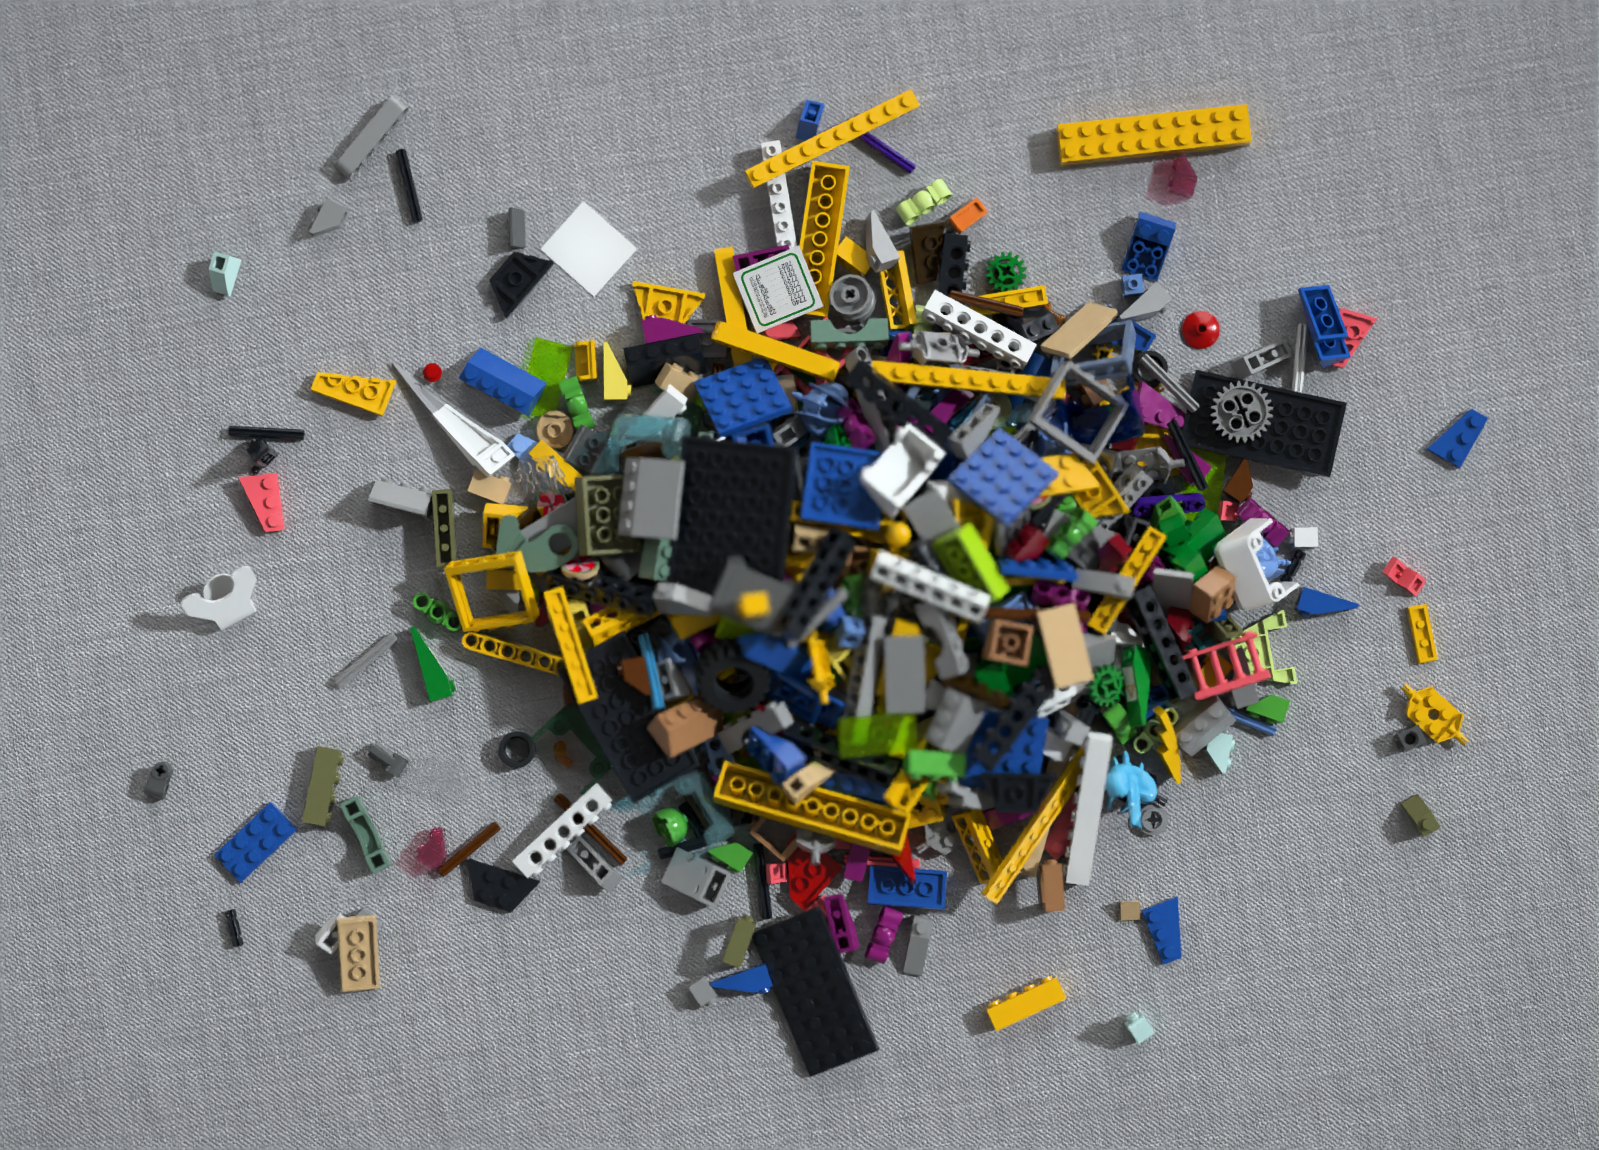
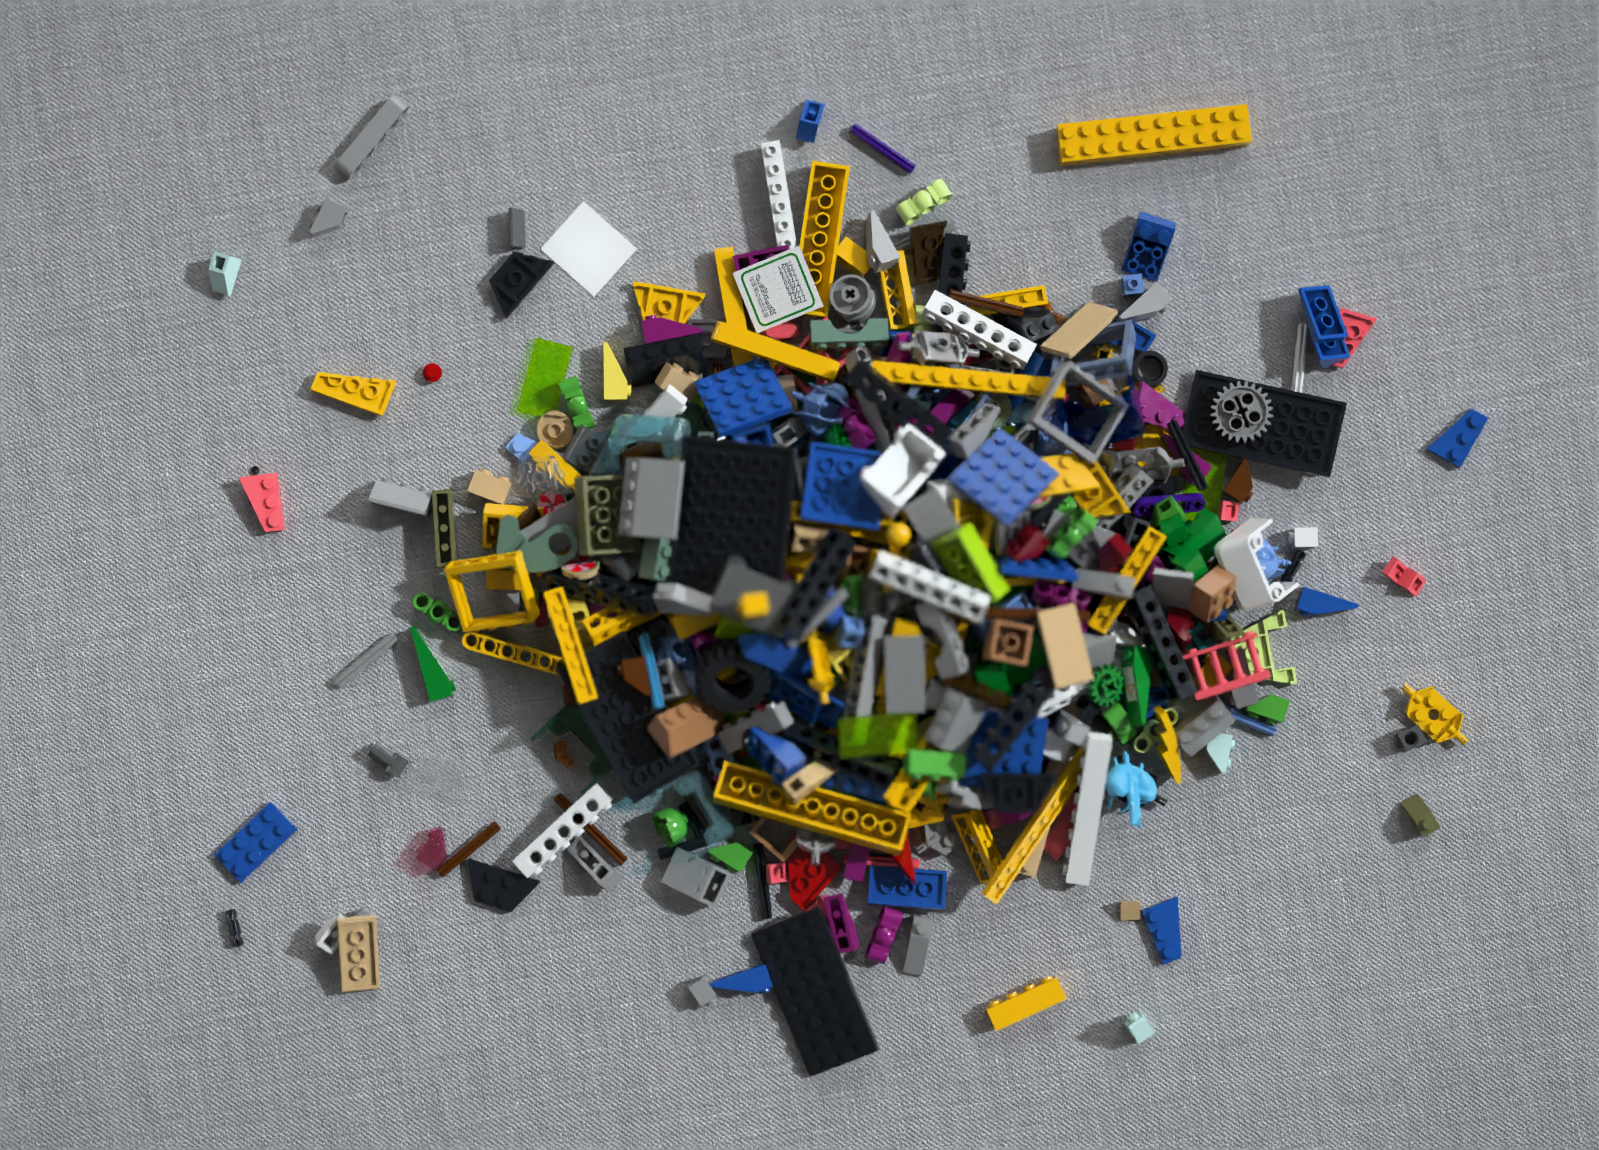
dark grey piece [144,761,173,800] -> none
white piece [181,566,256,630] -> none
black axle [228,426,305,440] -> none
black slope [246,437,279,468] -> none
olive brick [302,746,345,826] -> none
sand green arch [340,795,393,874] -> none
white plate [392,362,515,478] -> none
black axle [396,149,423,223] -> none
blue slope [459,348,547,417] -> none
black tyre [498,731,536,768] -> none
yellow hinge [574,340,598,382] -> none
olive window [722,914,757,968] -> none
yellow plate [744,89,920,189] -> none
orange tile [947,197,988,235] -> none
green gear [985,252,1027,292] -> none
medium nougat window [1039,859,1065,912] -> none
light grey axle [1139,354,1199,413] -> none
light grey gear [1140,804,1168,835] -> none
clear pink slope [1167,153,1198,199] -> none
red dish [1182,311,1220,349] -> none
light grey slope [1231,339,1293,380] -> none
magenta piece [1236,497,1290,547] -> none
yellow tile [1407,604,1438,664] -> none

